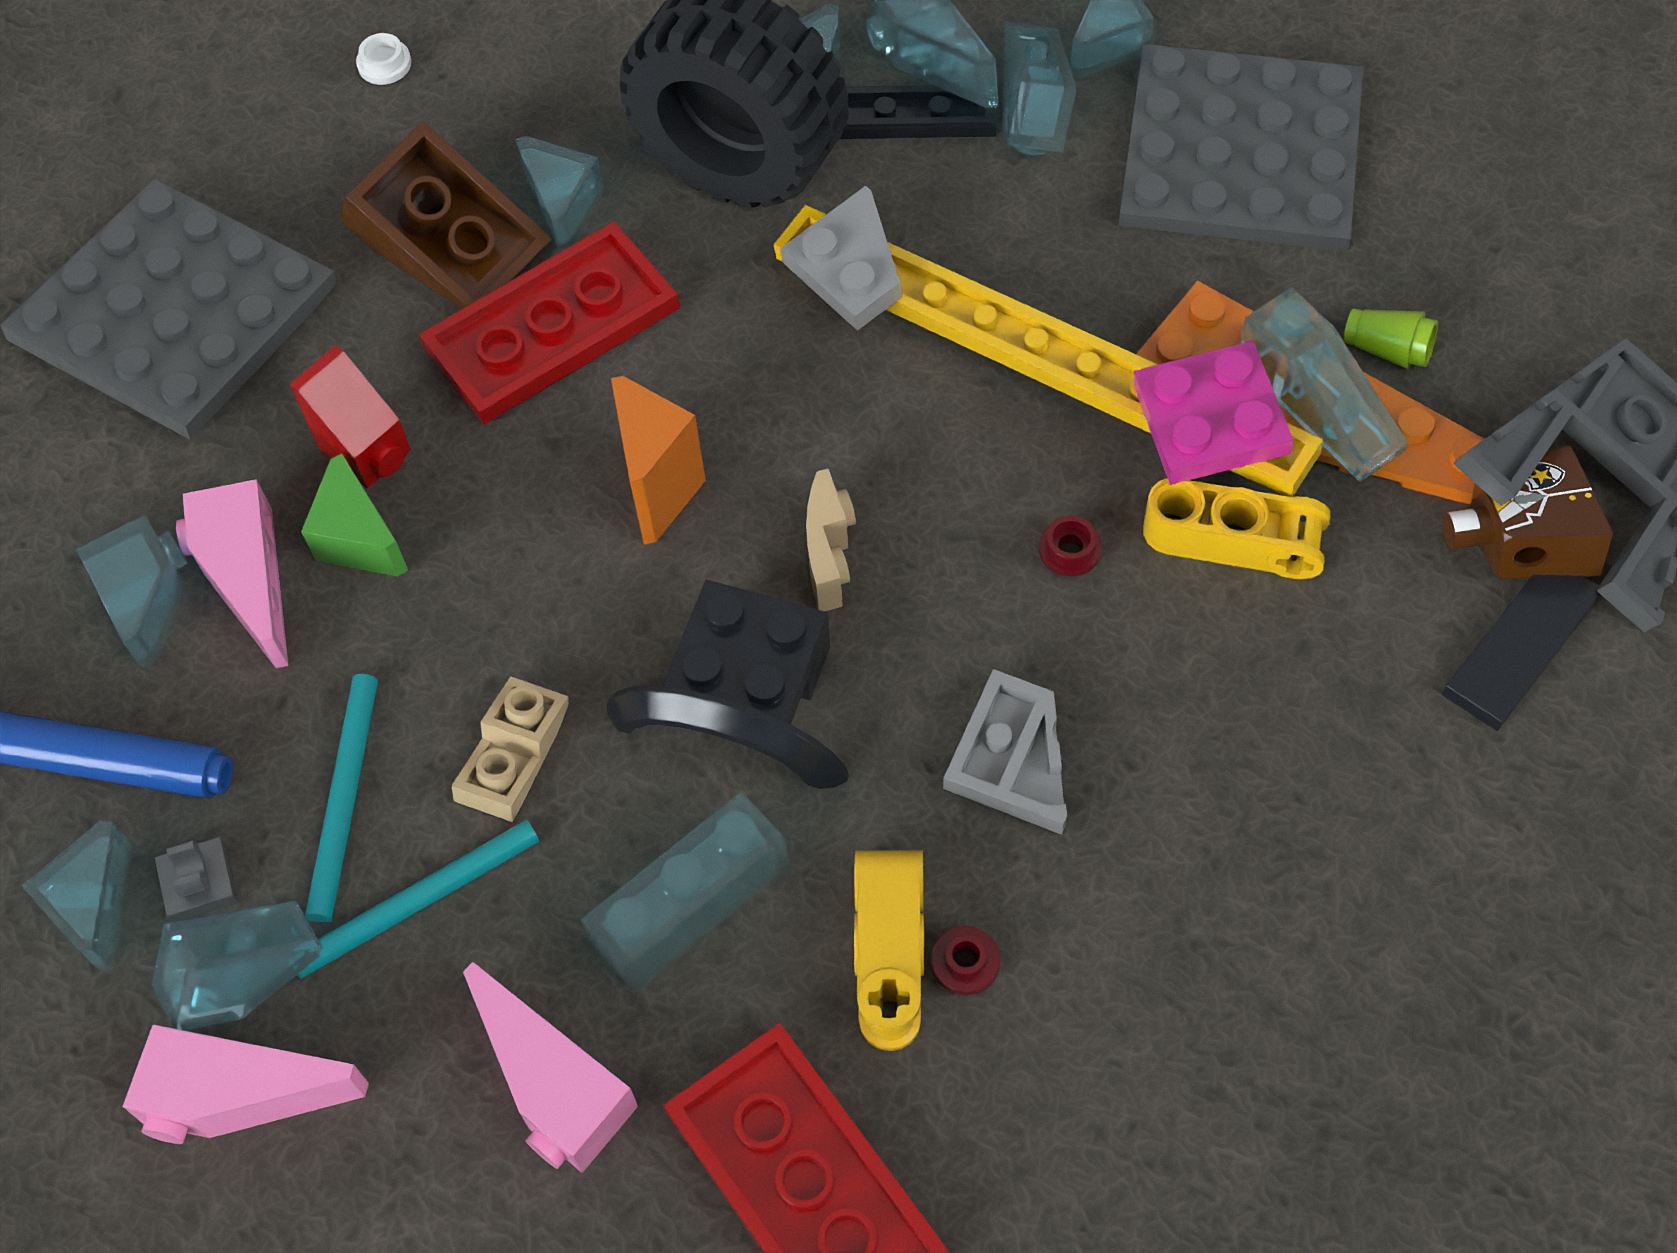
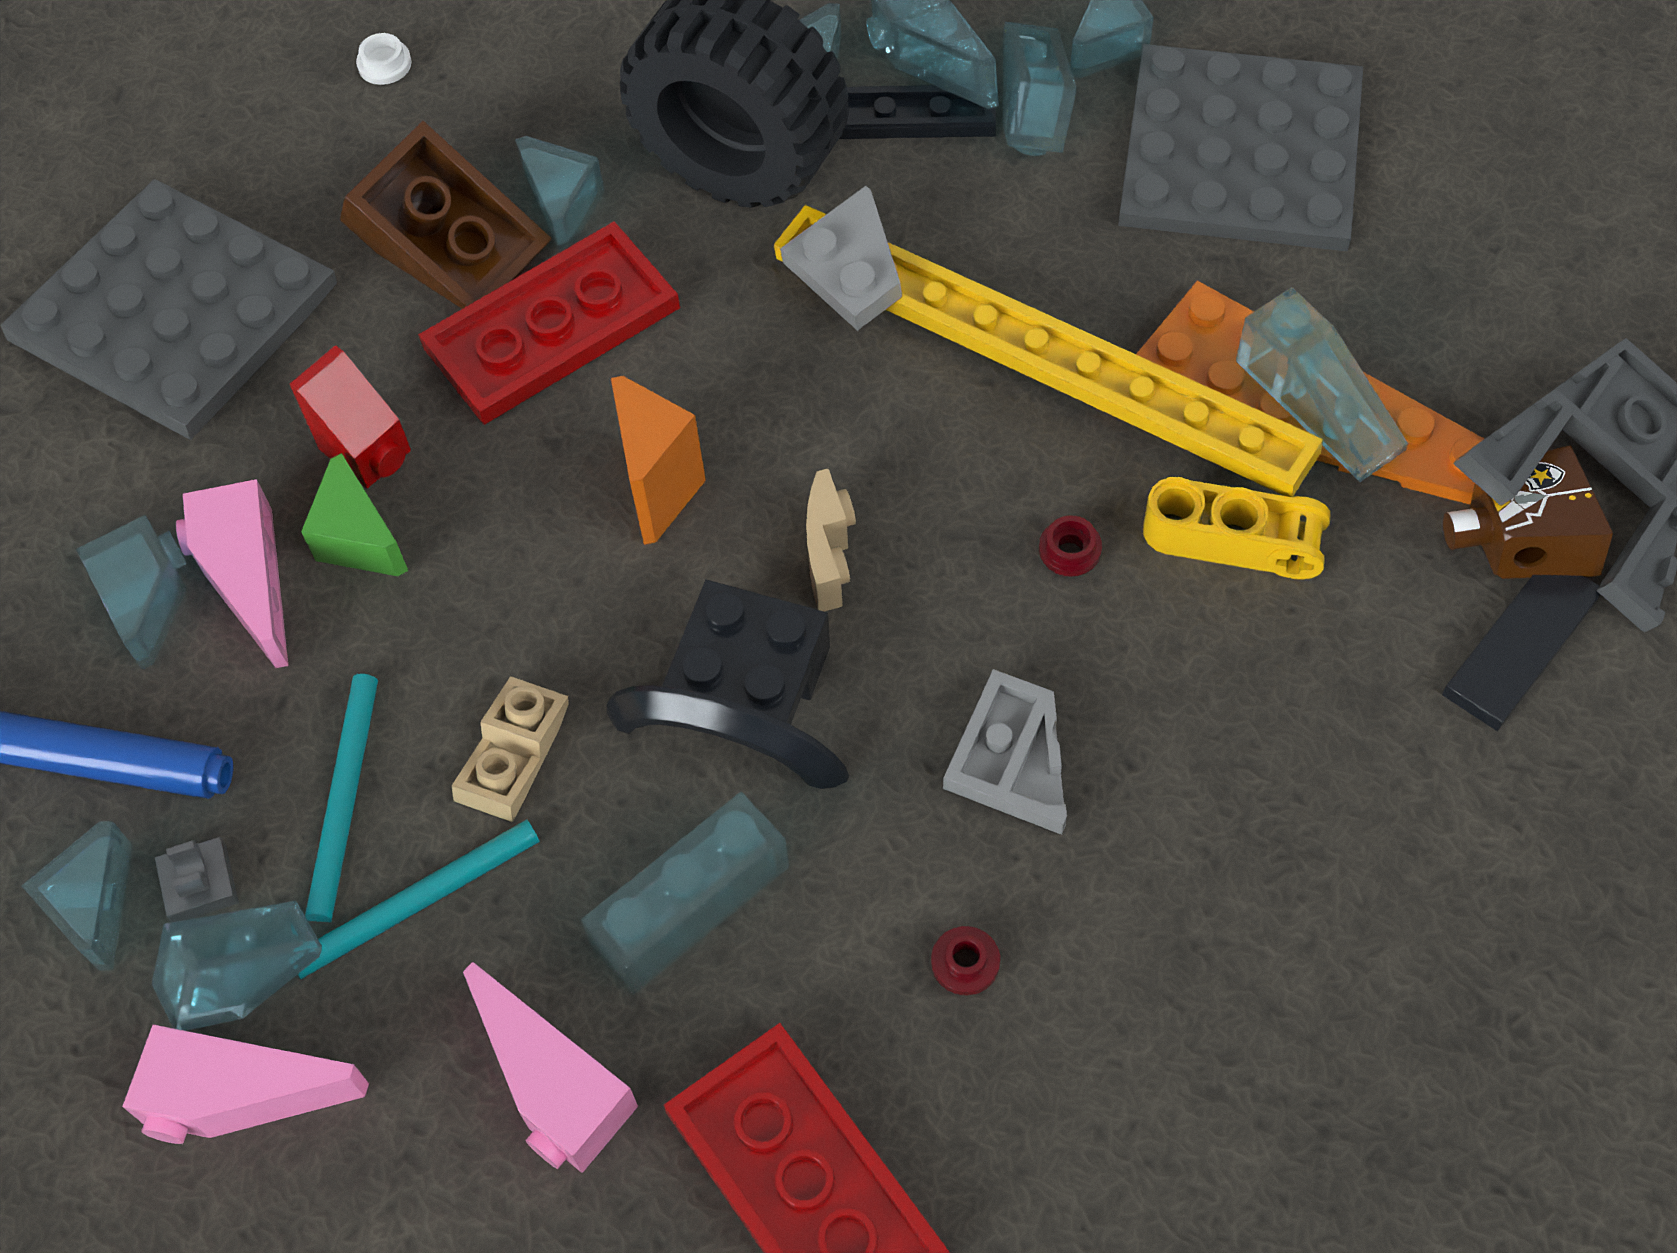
yellow piece [854,850,924,1051] -> none
dark pink plate [1133,341,1294,485] -> none
lime cone [1344,308,1438,370] -> none

